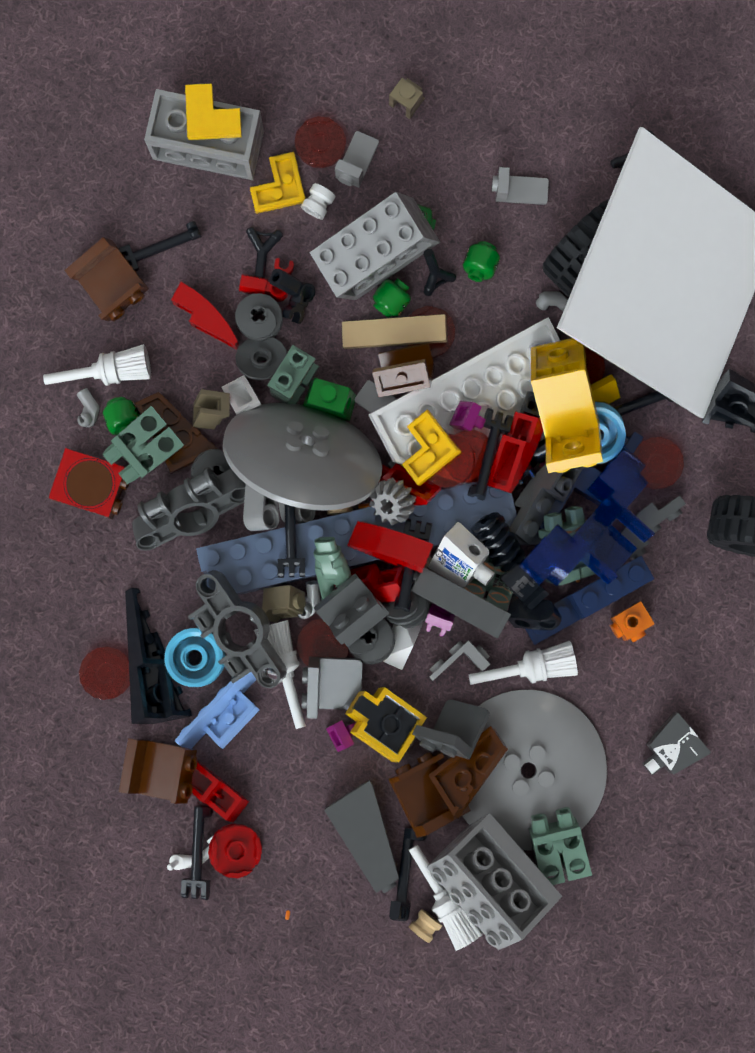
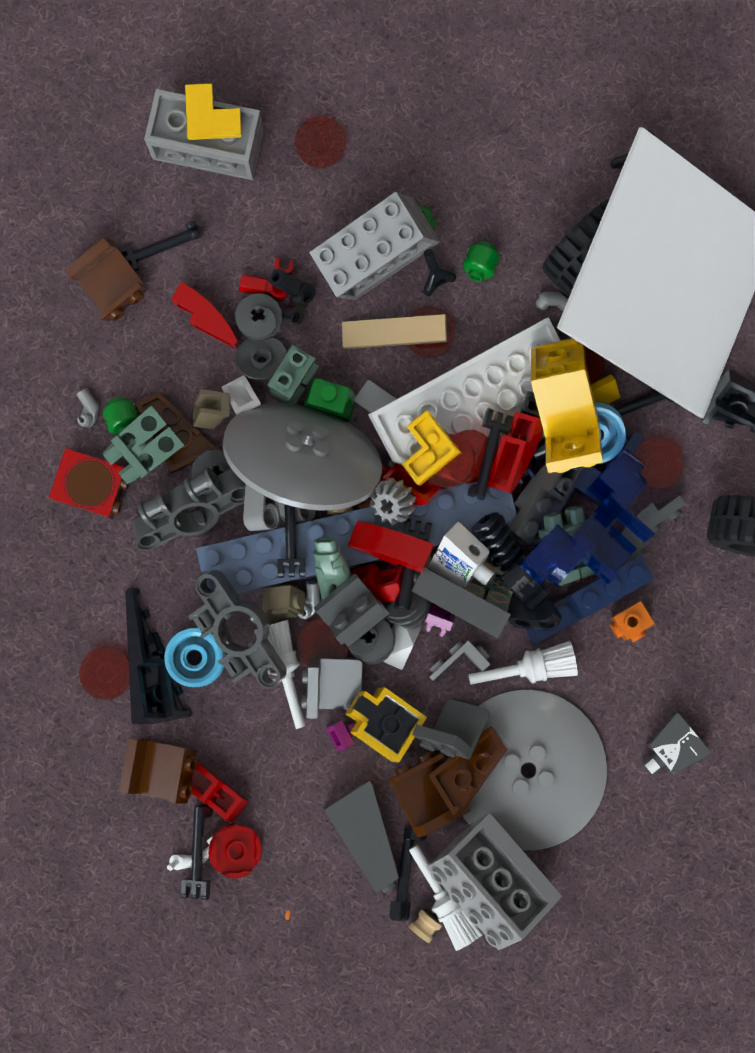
white piece [43,344,151,386] -> none
light blue bracket [175,672,260,749] -> none
black piece [246,227,283,278] -> none
yellow tile [250,152,305,214] -> none
white wheel [301,183,336,220] -> none
light grey bracket [335,131,379,188] -> none
panel [372,343,435,398] -> none
green head [373,278,411,318] -> none
dark tan window [389,78,425,119] -> none
magenta tile [449,401,486,431] -> none
light grey bracket [492,167,549,205] -> none
sand green hips [528,807,592,885] -> none

